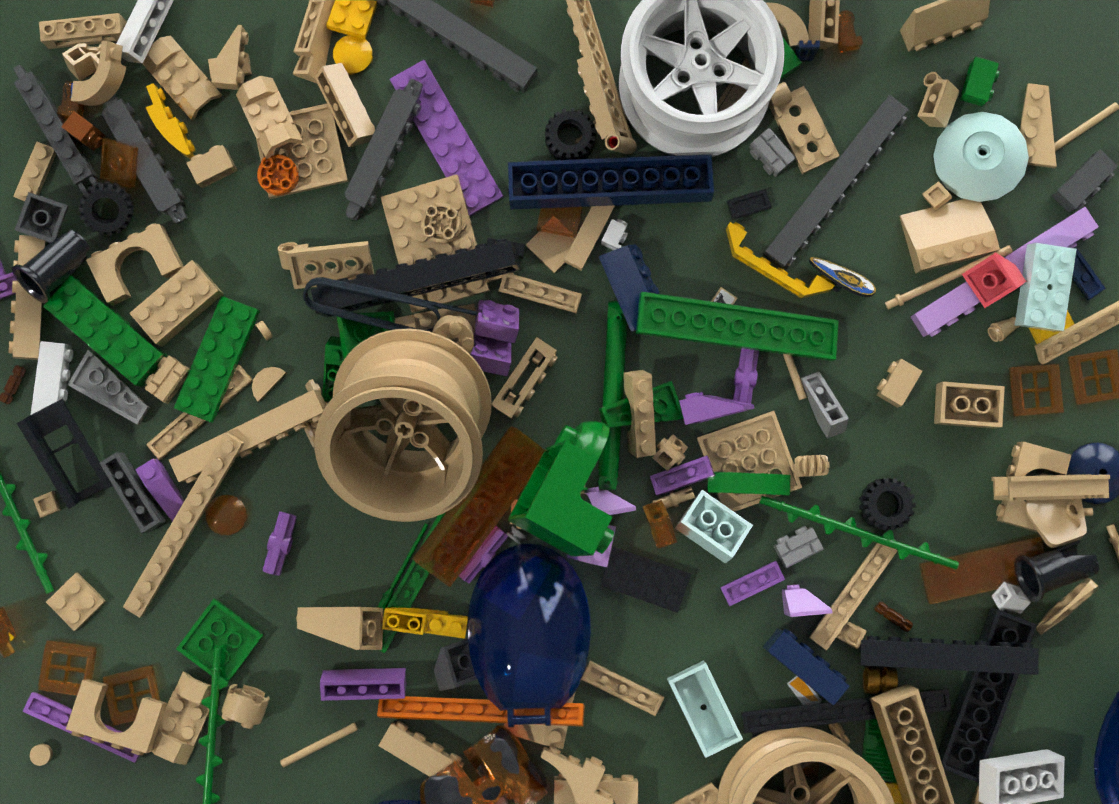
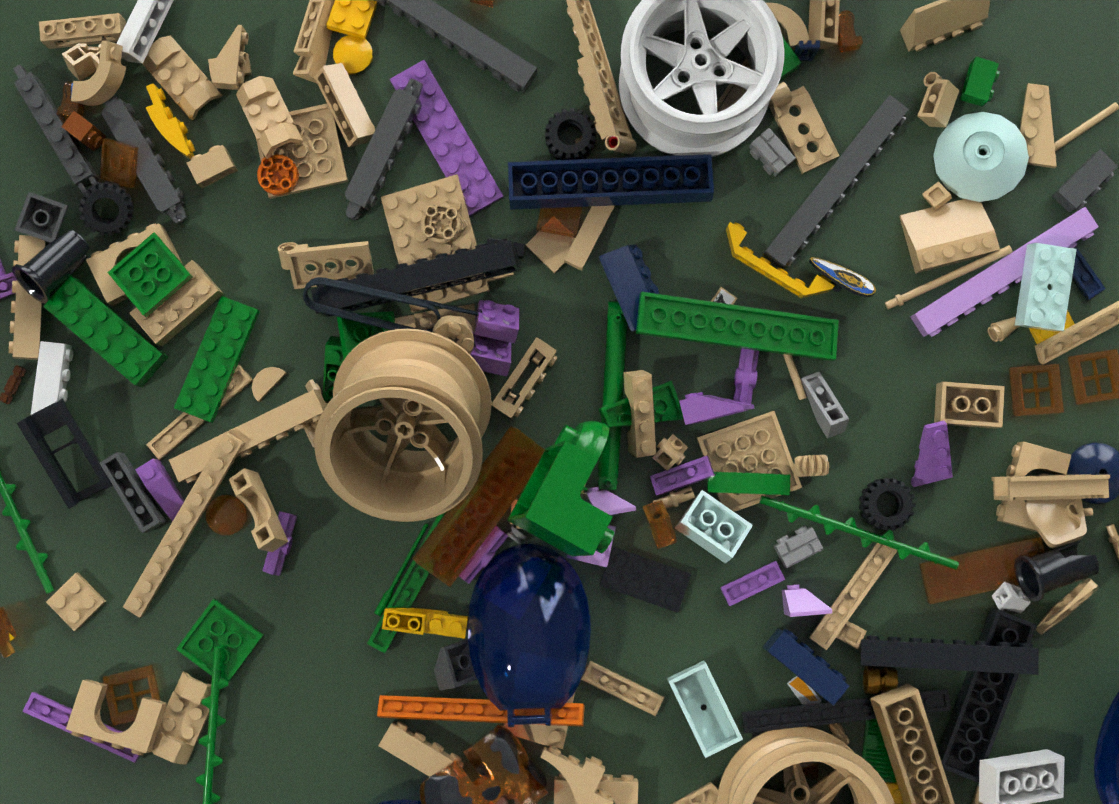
tan plate [13,142,56,202] -> none
tan tile [30,744,53,766] -> none
tan tile [33,491,62,518] -> none
clear orange piece [38,640,96,696] -> none
light grey wing [67,350,150,425] -> none
tan brick [145,355,190,404] -> none
tan brick [221,684,270,729] -> none
tan tile [255,321,273,341] -> none
tan bar [280,722,358,768] -> none
tan slope [296,607,383,650] -> none
medium lavender brick [320,668,407,701] -> none
tan tile [499,273,582,313] -> none
white brick [601,219,628,250] -> none
black tile [727,189,772,221] -> none
reddish brown axle [874,602,913,632] -> none
tan brick [877,359,922,408] -> none
coral slope [962,253,1027,308] -> none
none -> green plate [107,232,193,318]
none -> tan arch [229,468,289,552]
none -> medium lavender wing [911,421,953,487]

